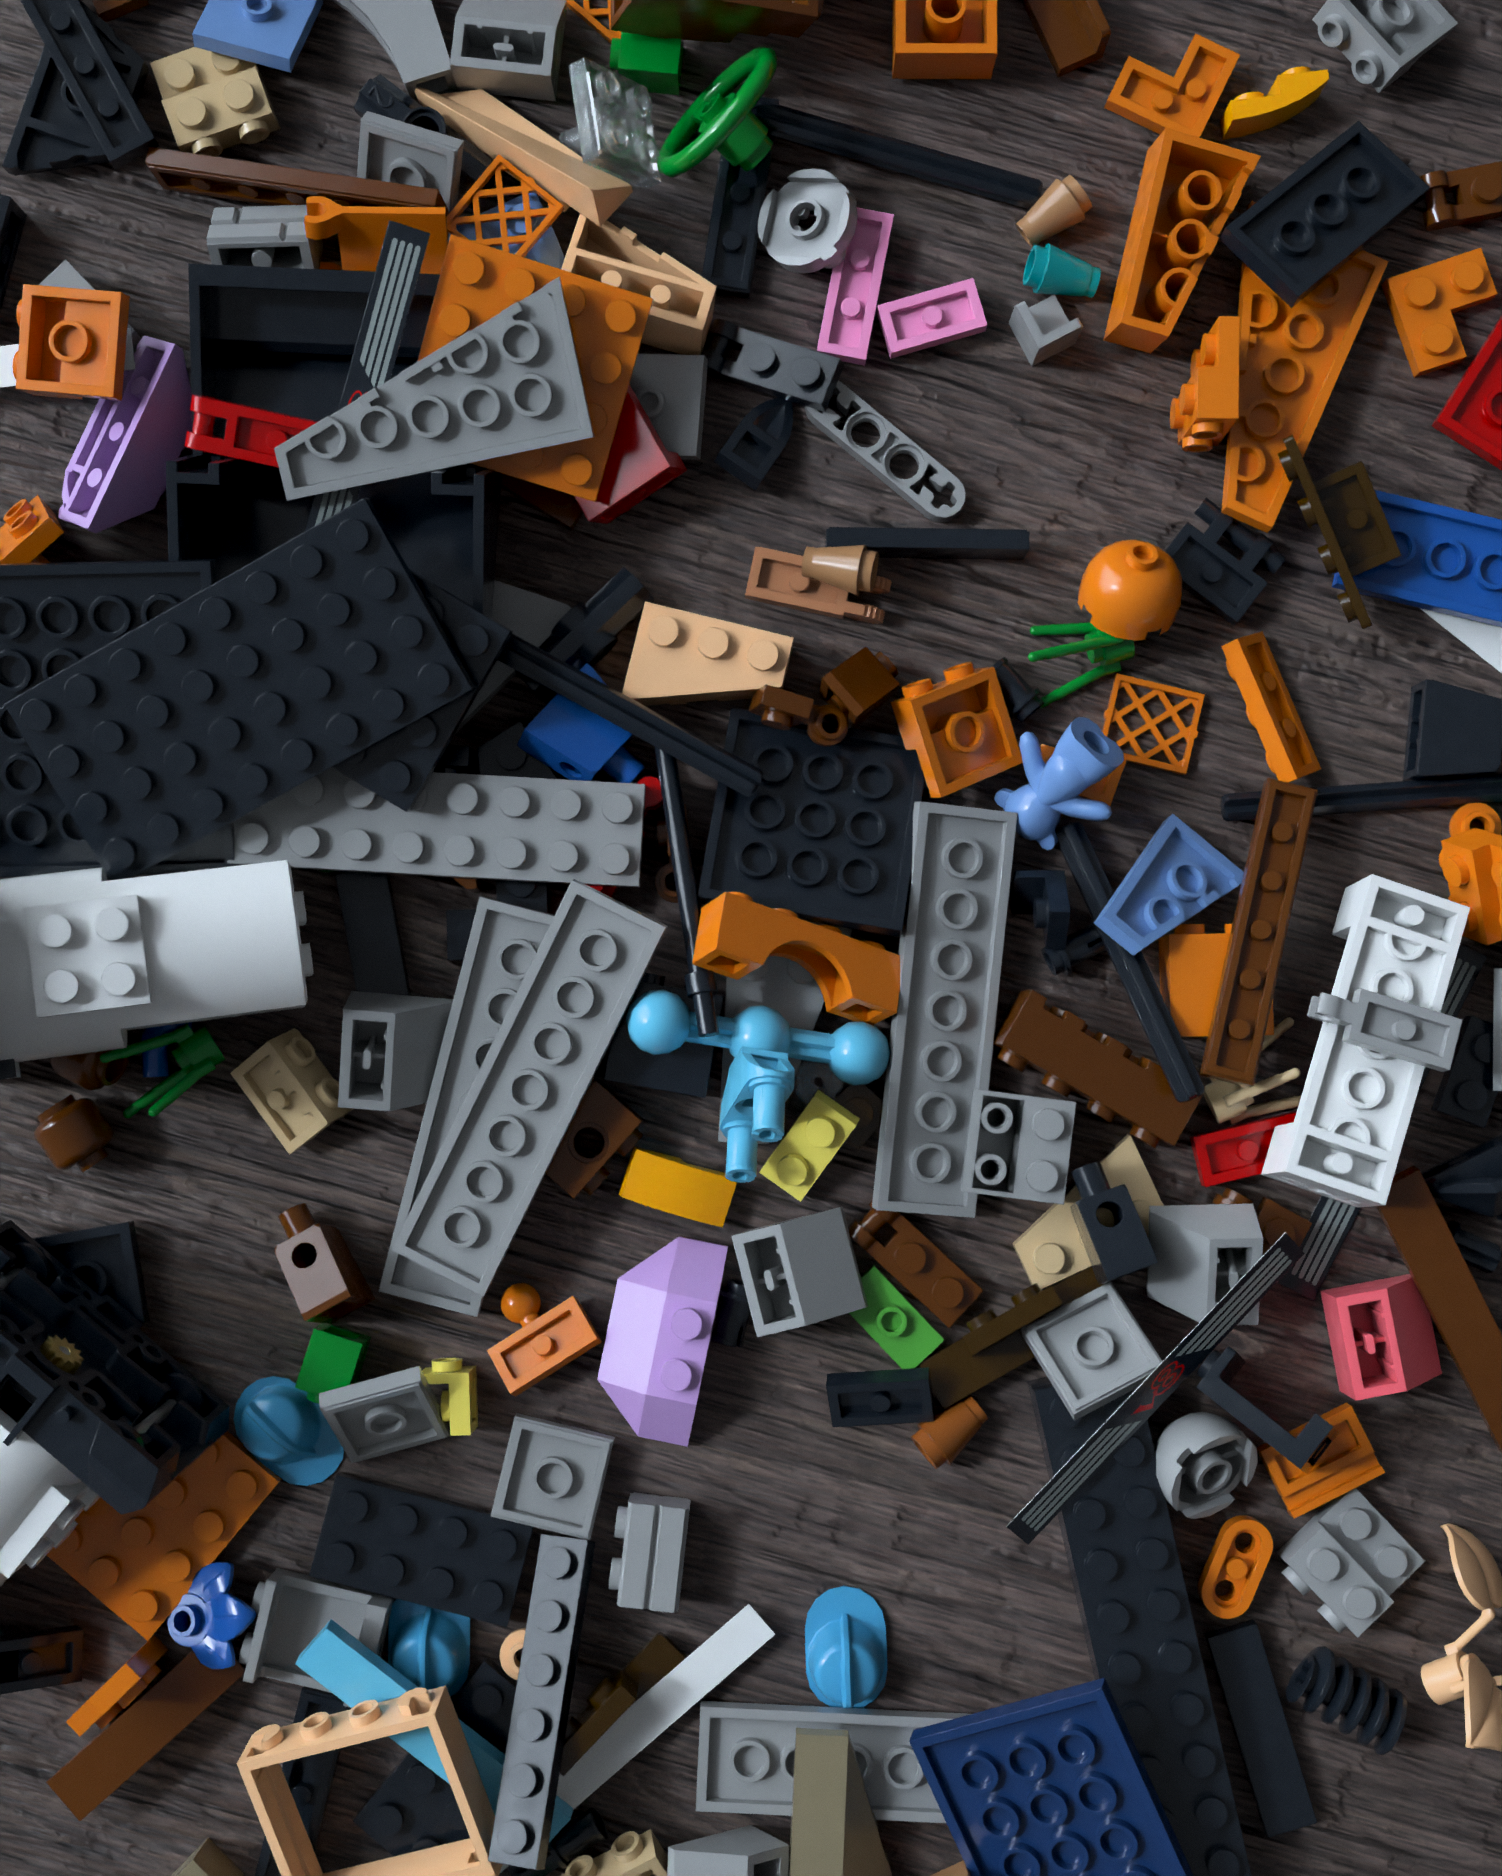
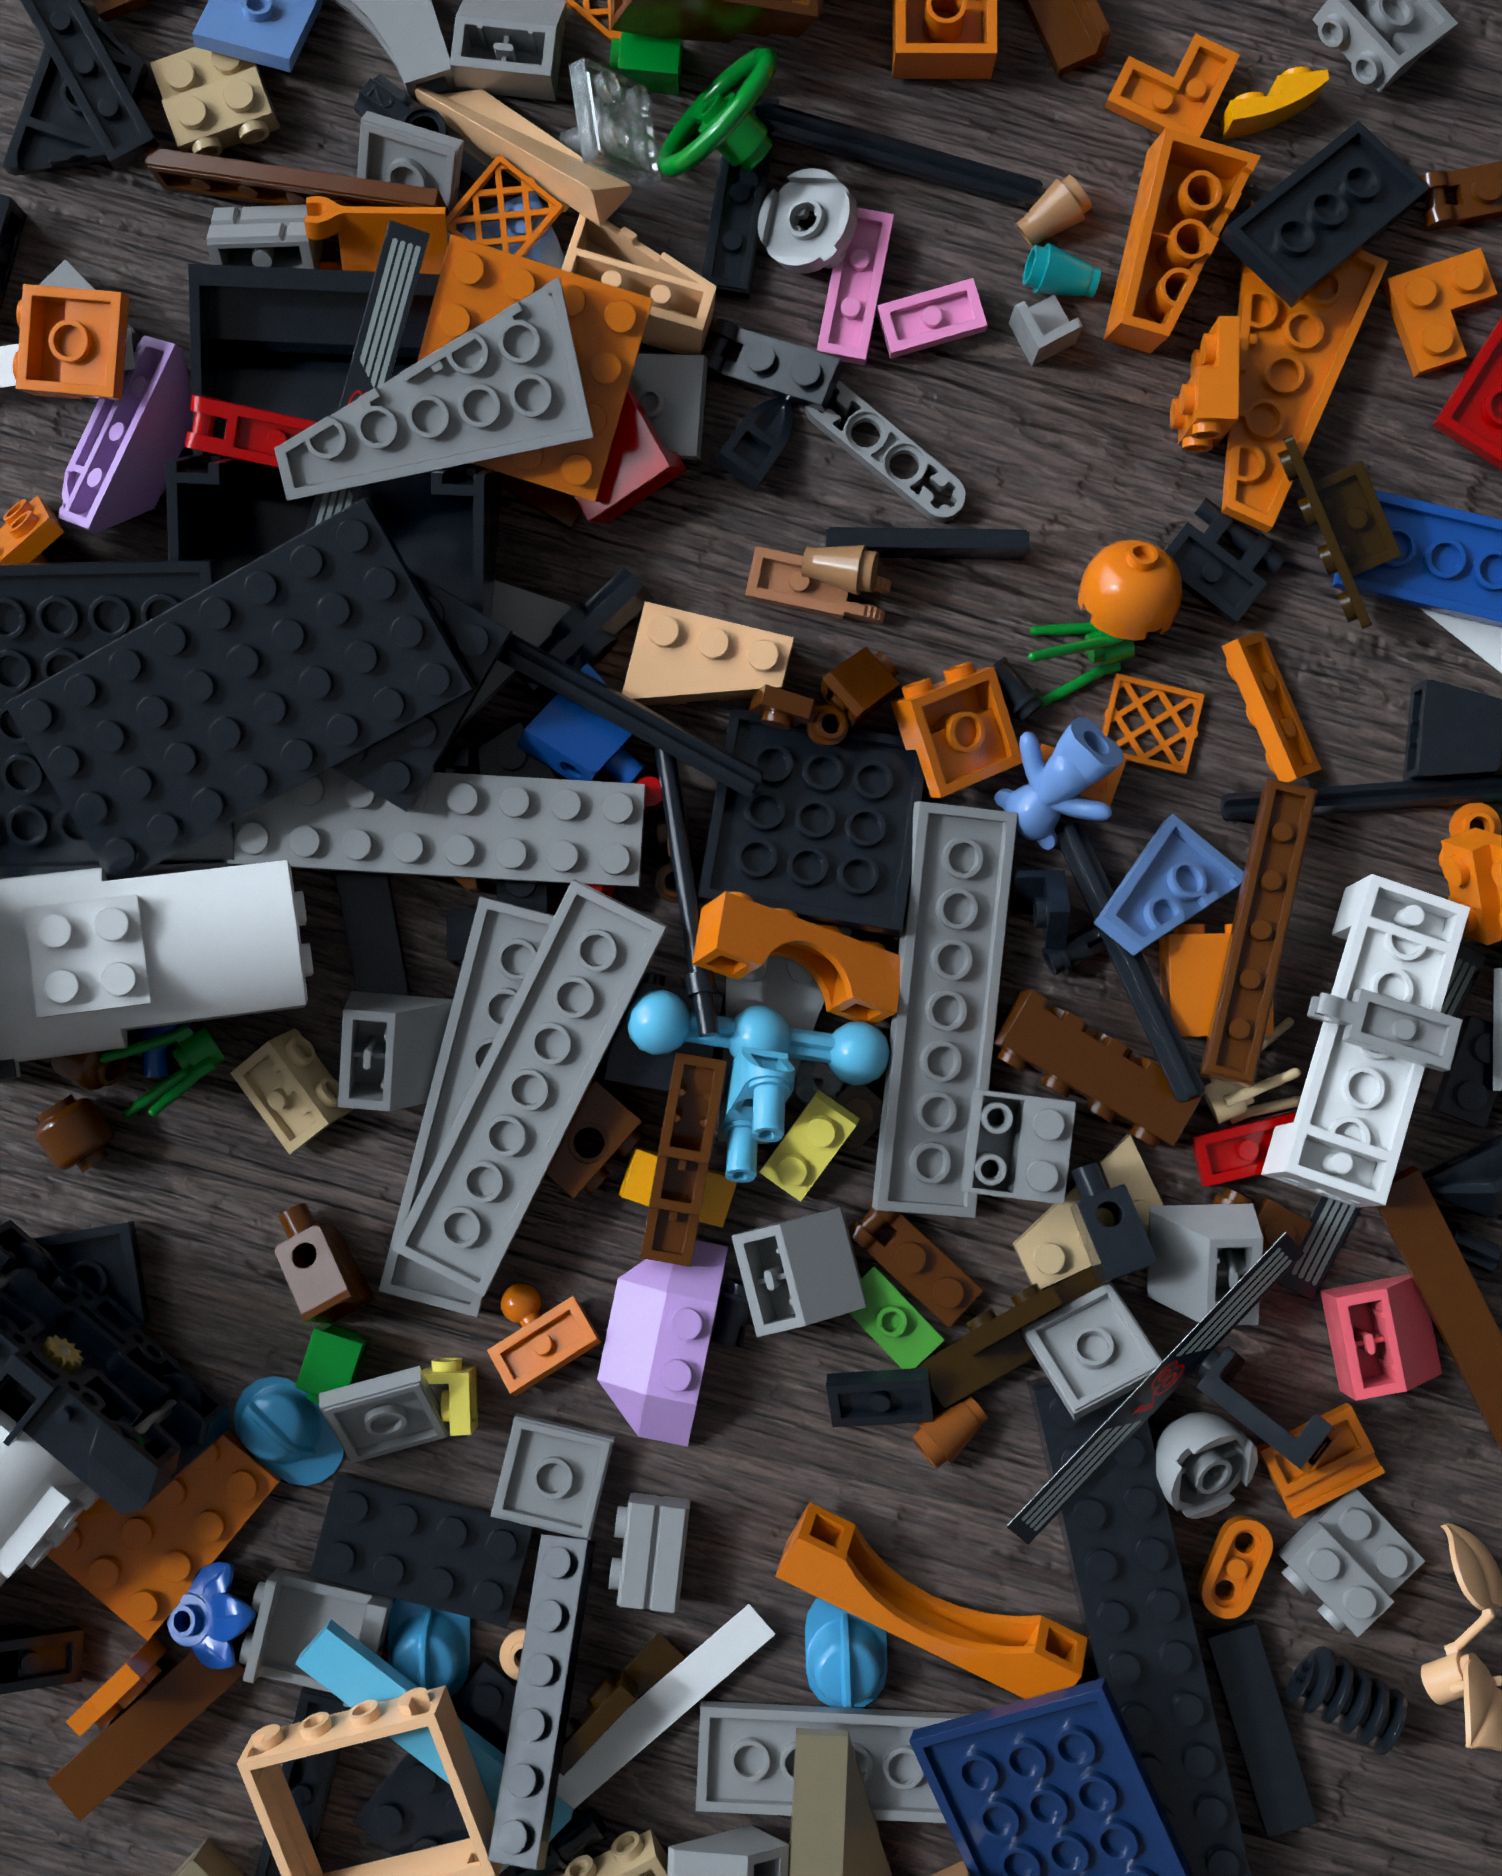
none -> reddish brown slope [640,1052,727,1267]
none -> orange arch [775,1502,1088,1699]

